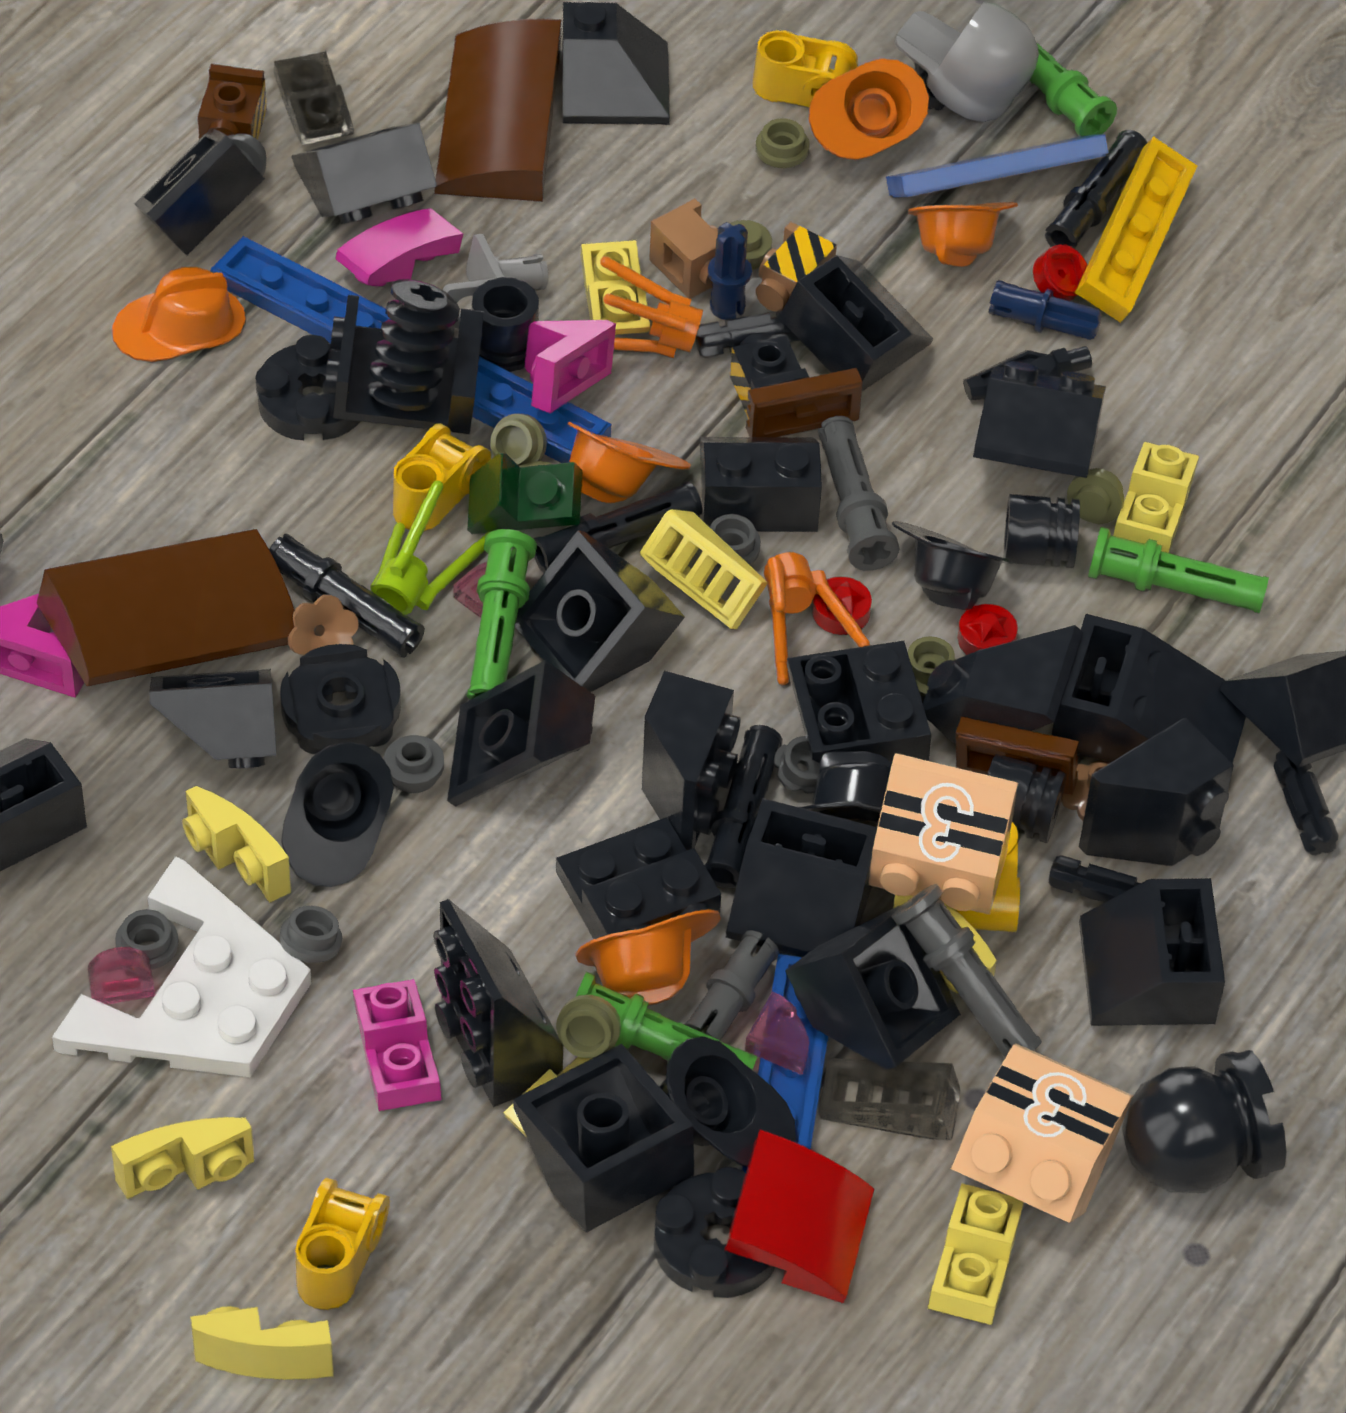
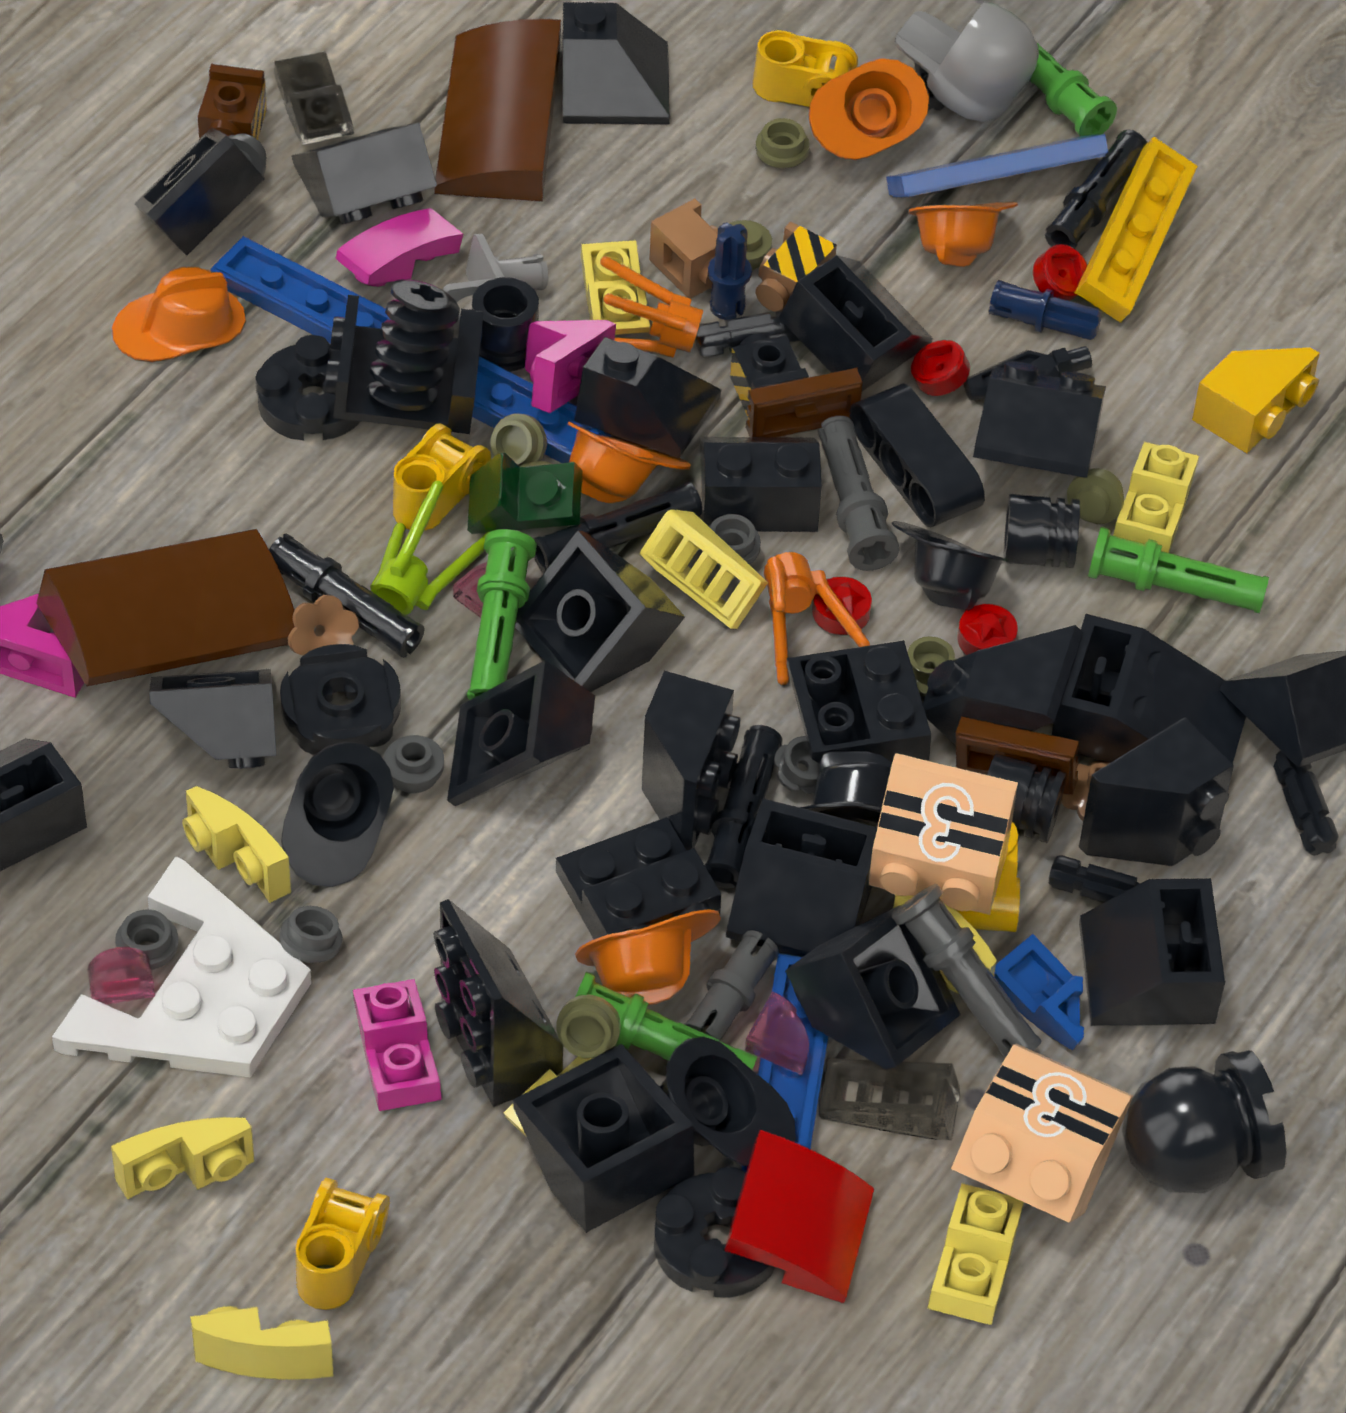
none -> black slope [574,337,722,459]
none -> black beam [850,383,985,528]
none -> red tile [911,340,970,396]
none -> blue slope [994,934,1084,1050]
none -> yellow slope [1192,347,1320,453]

